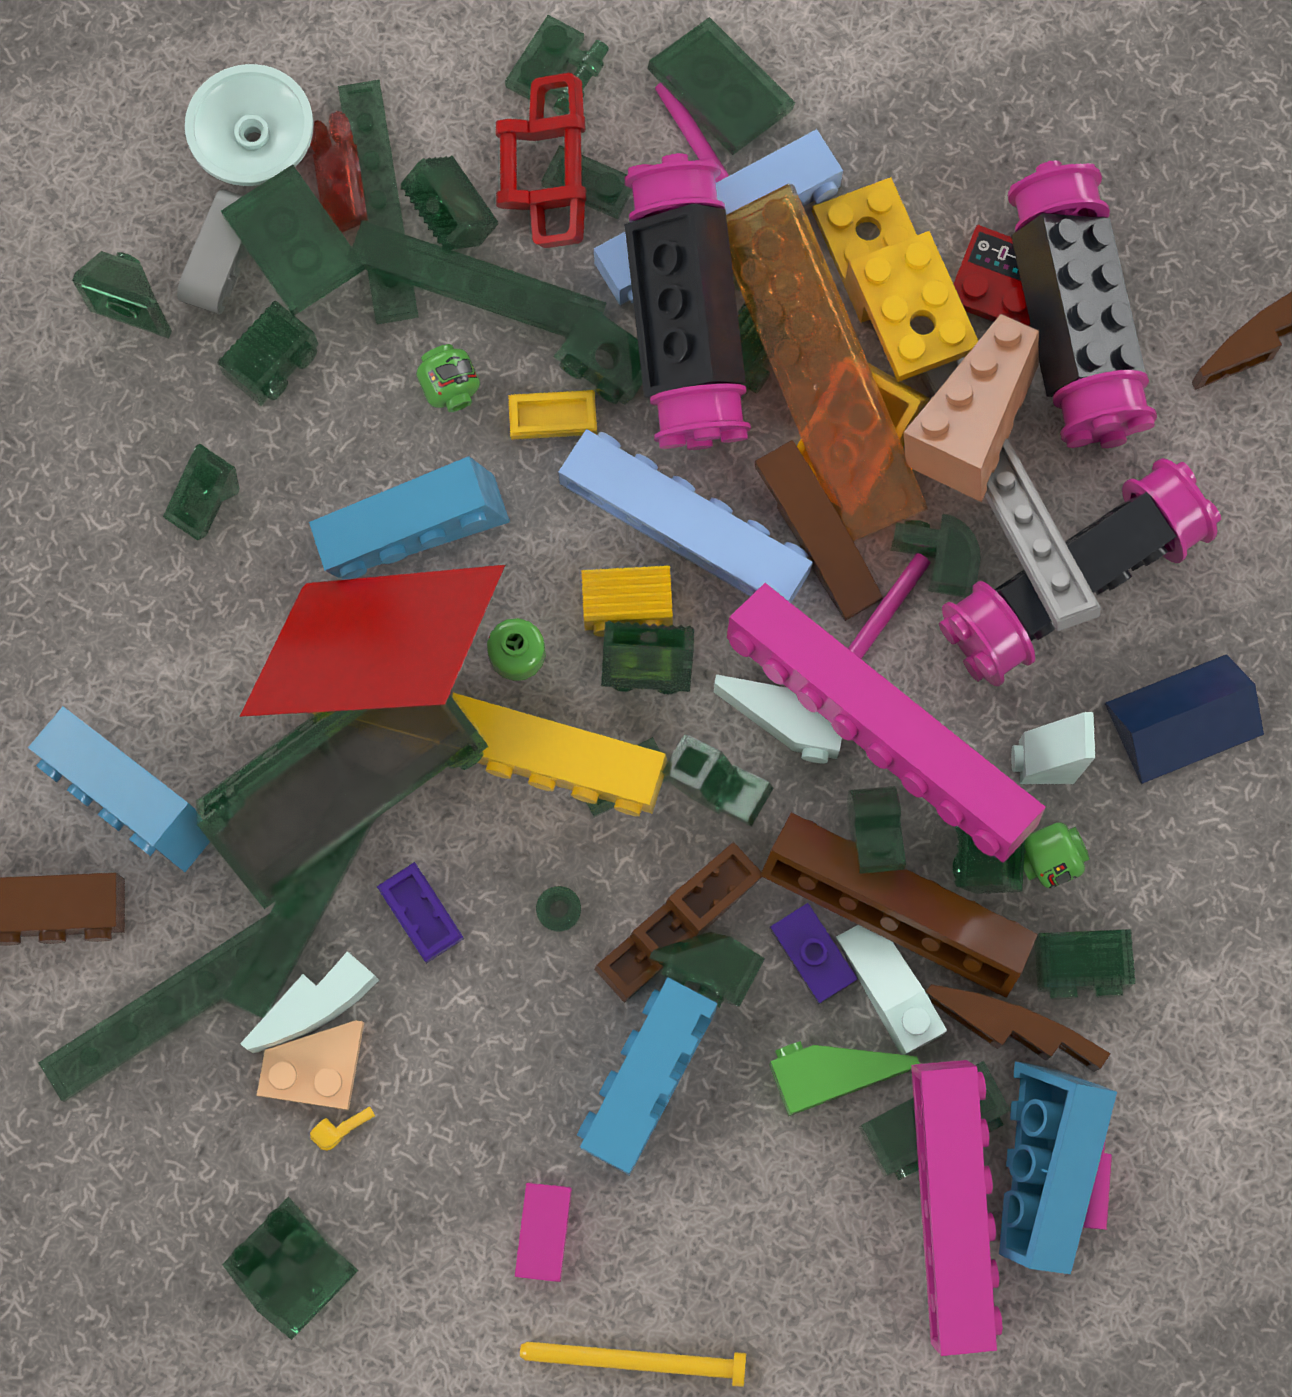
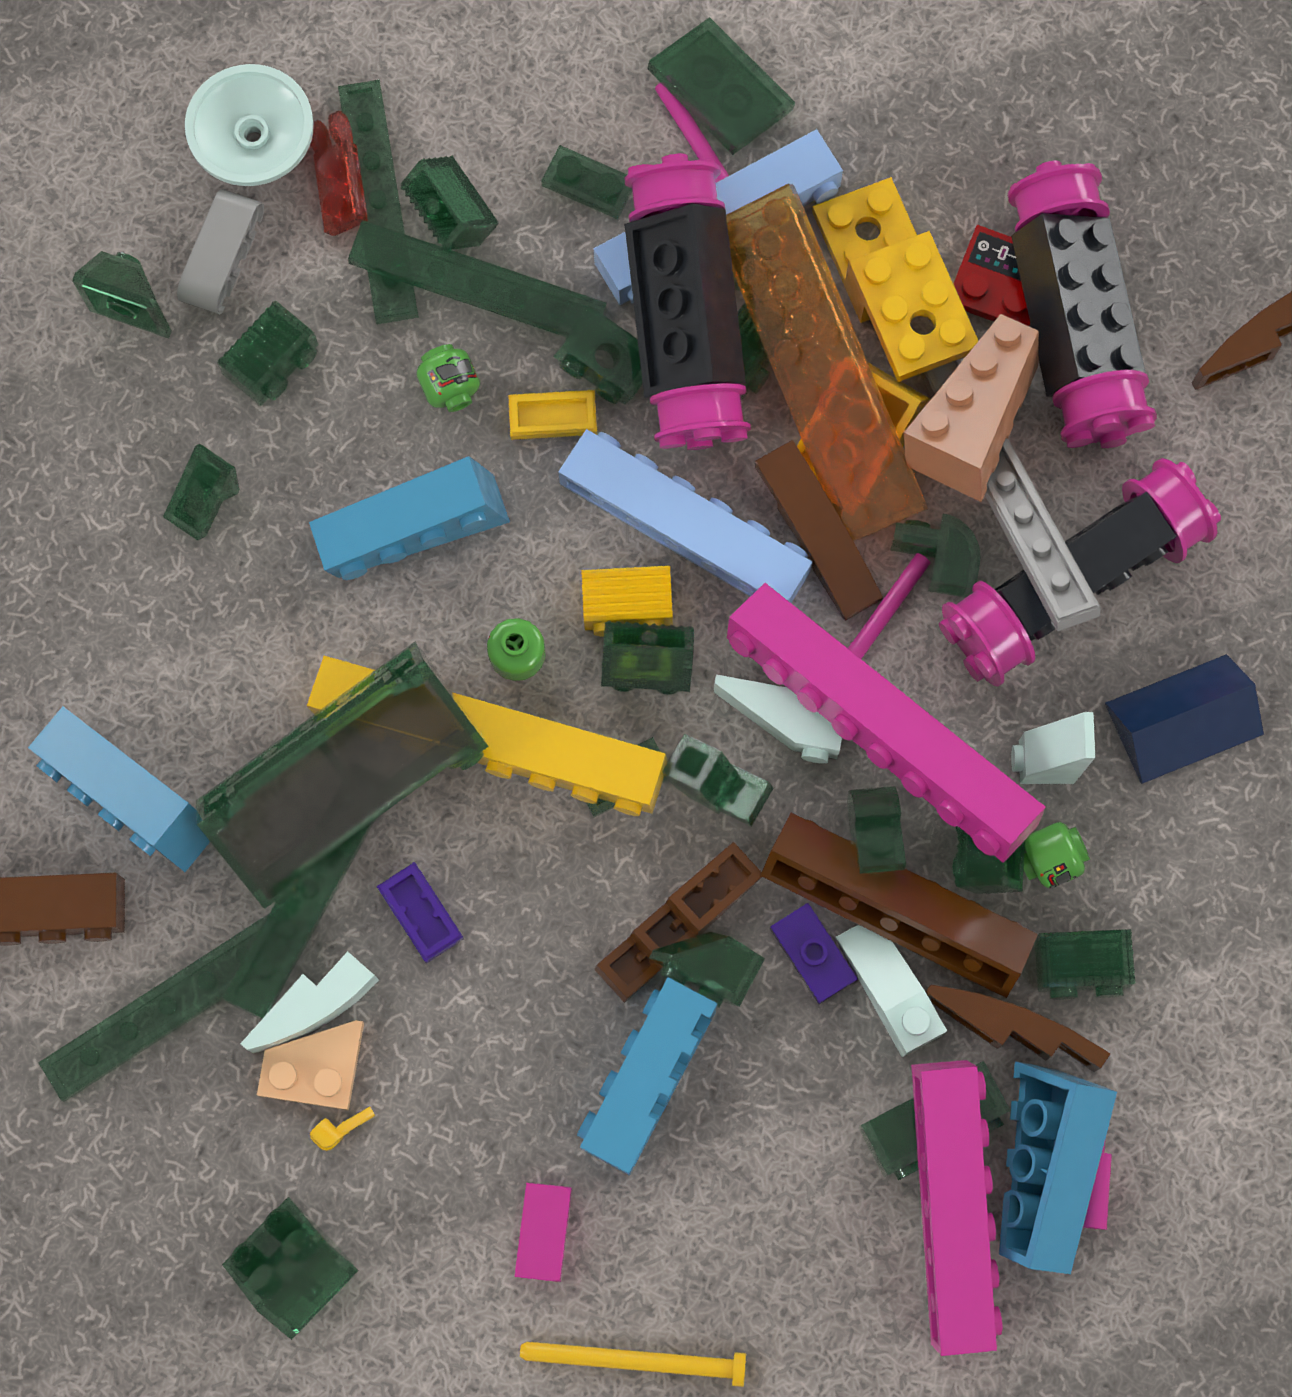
clear green tile [221,164,365,316] -> none
red sticker [239,565,506,717] -> none
red bar [496,72,586,248] -> none
clear green plate [505,15,609,116] -> none
clear green plate [536,886,581,932] -> none
bright green slope [769,1041,920,1116] -> none

